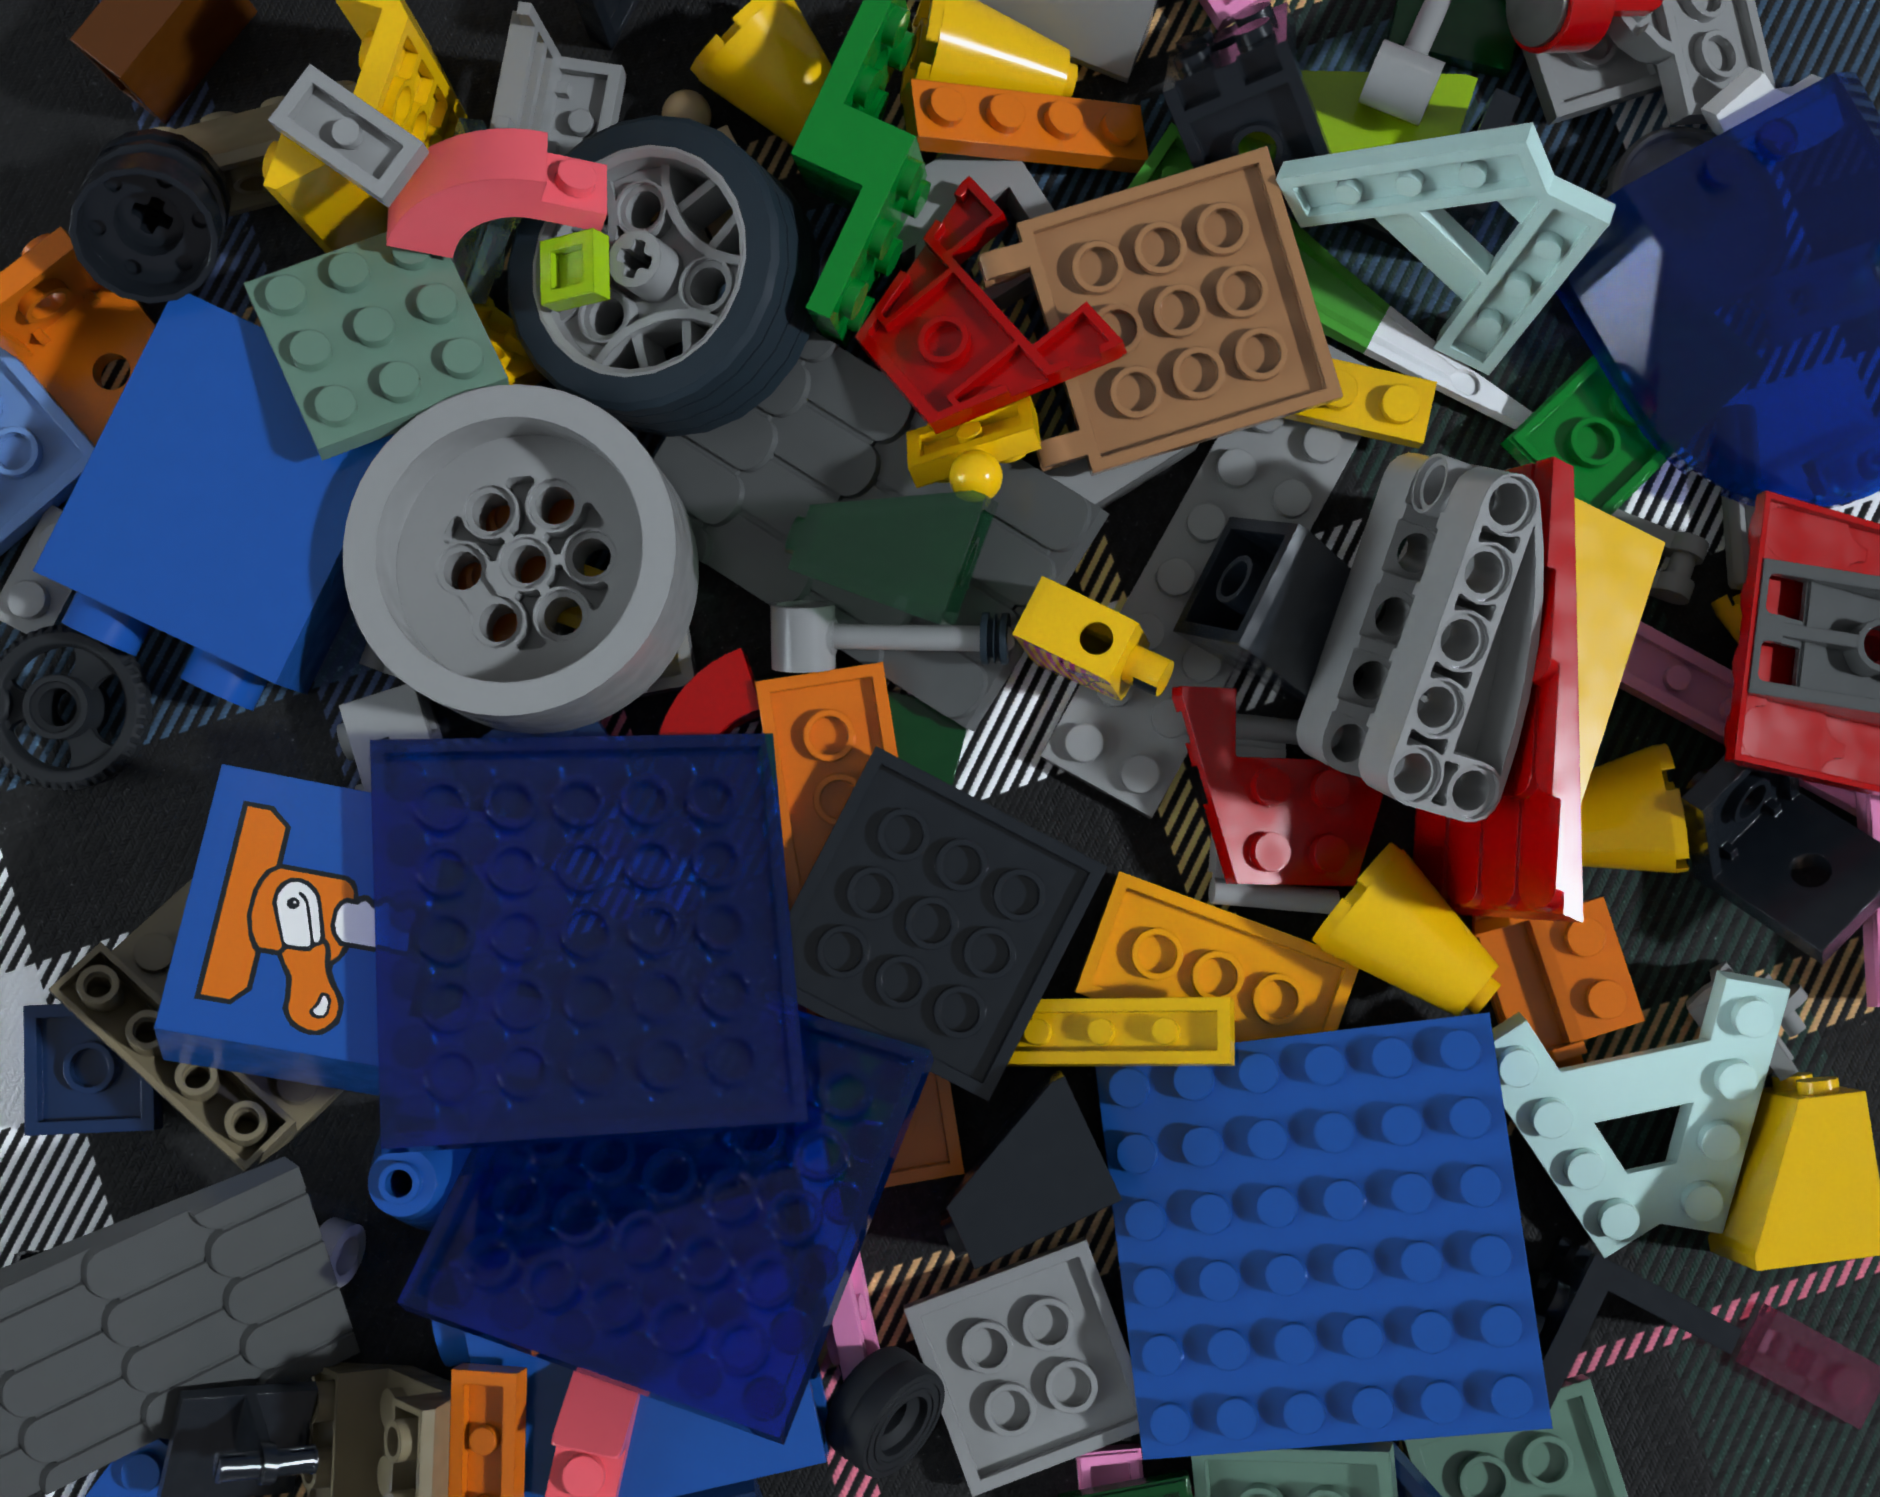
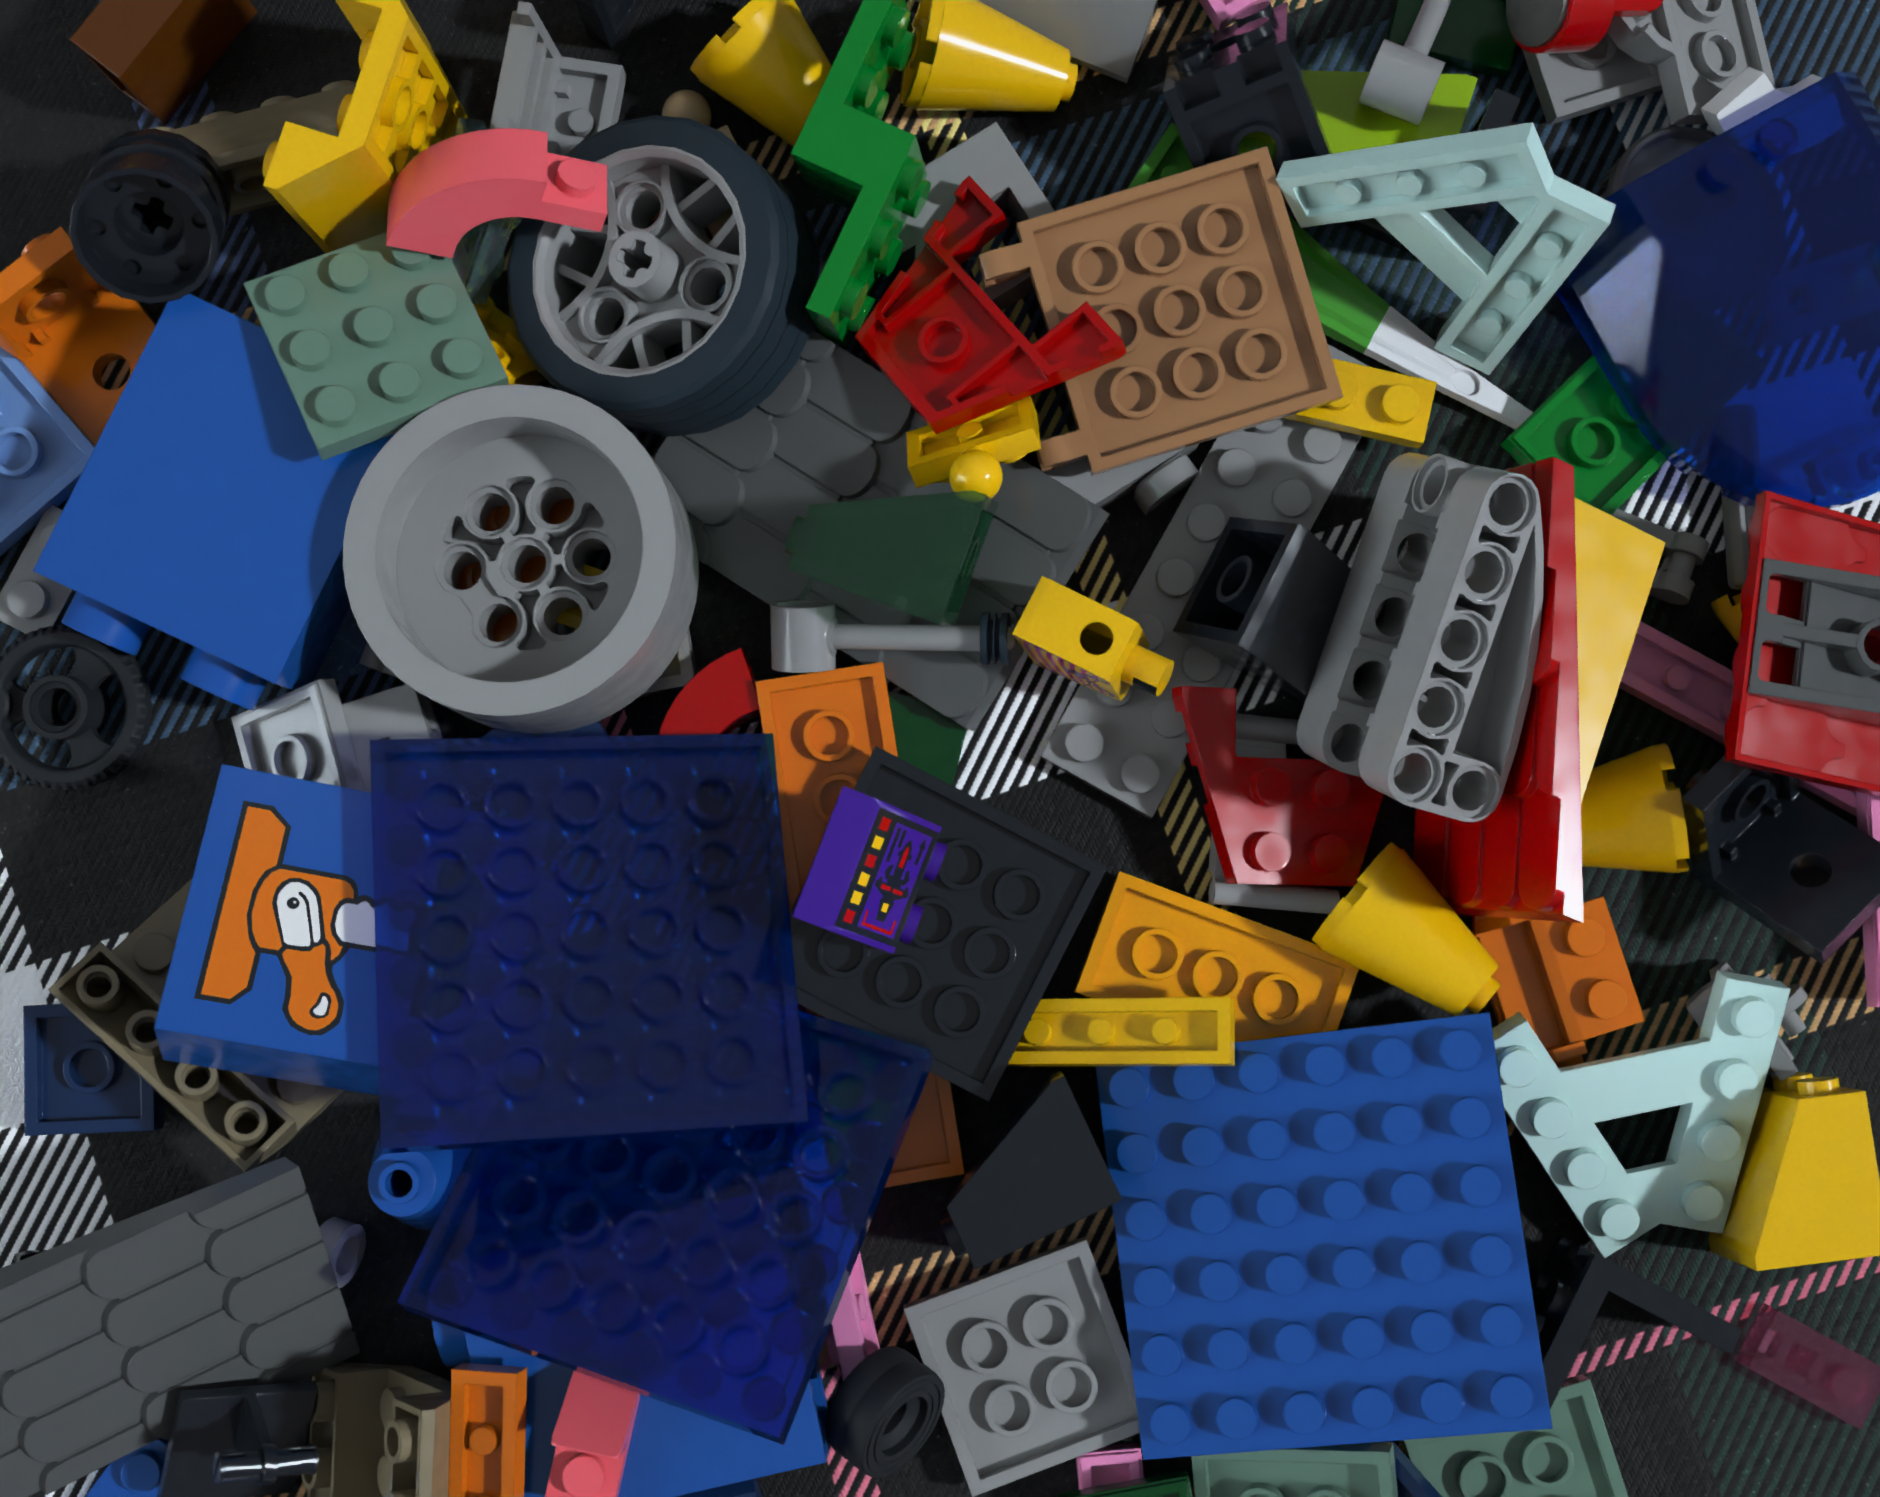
light grey plate [268,64,430,208] -> none
lime plate [540,228,610,312] -> none
orange plate [901,78,1148,173] -> none
none -> light grey tile [231,679,365,791]
none -> dark purple piece [792,786,948,954]
none -> light grey tile [1133,454,1199,515]

